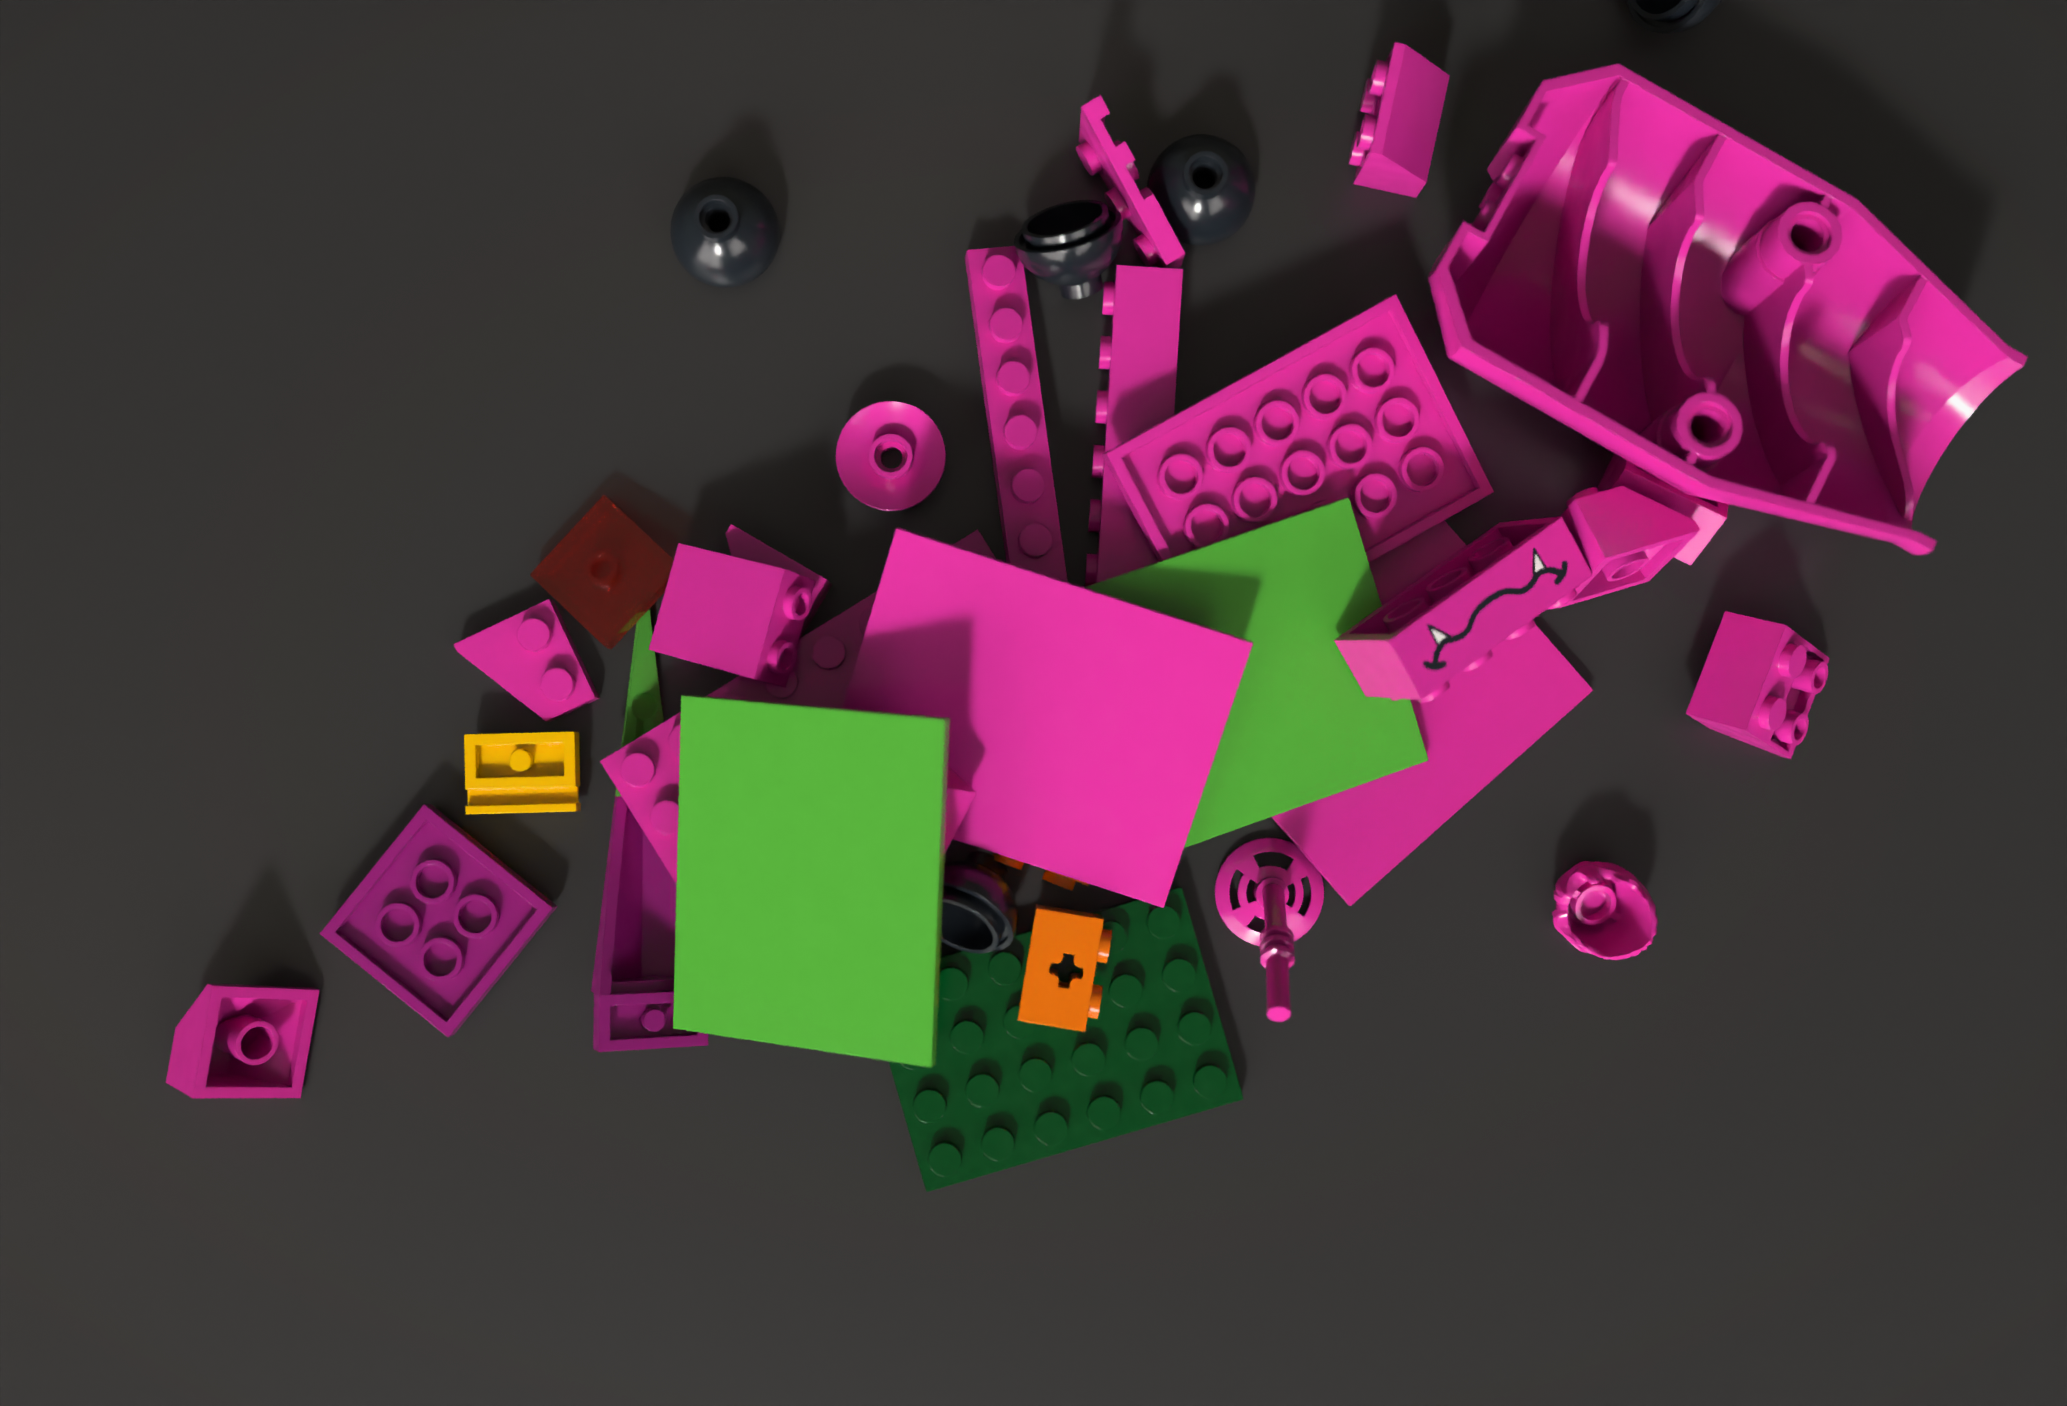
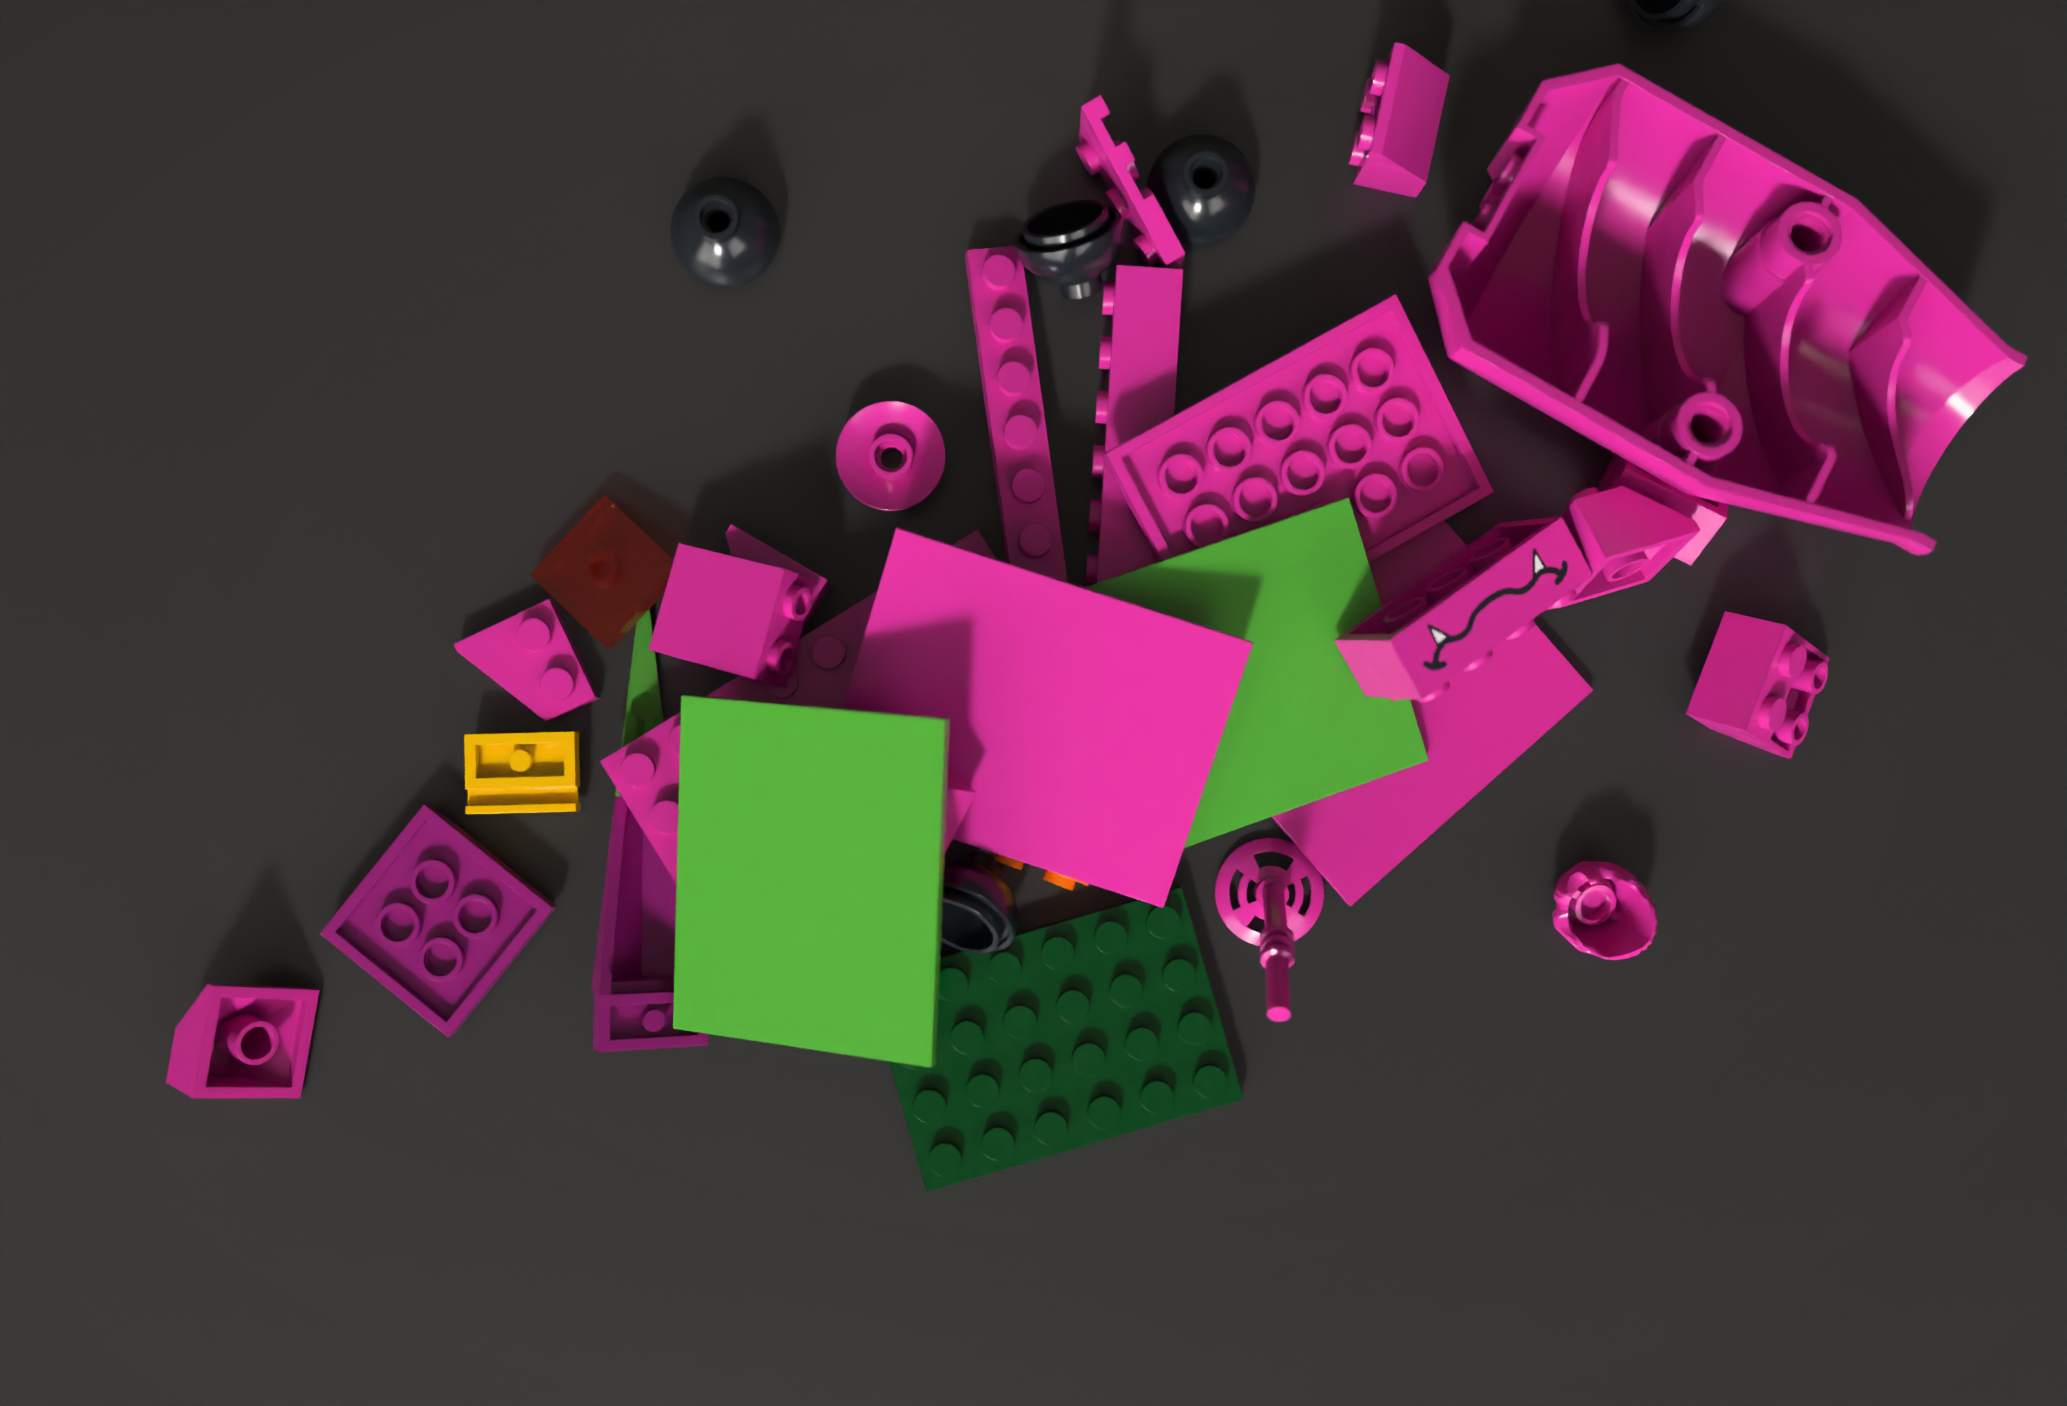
orange brick [1018,904,1112,1032] -> none

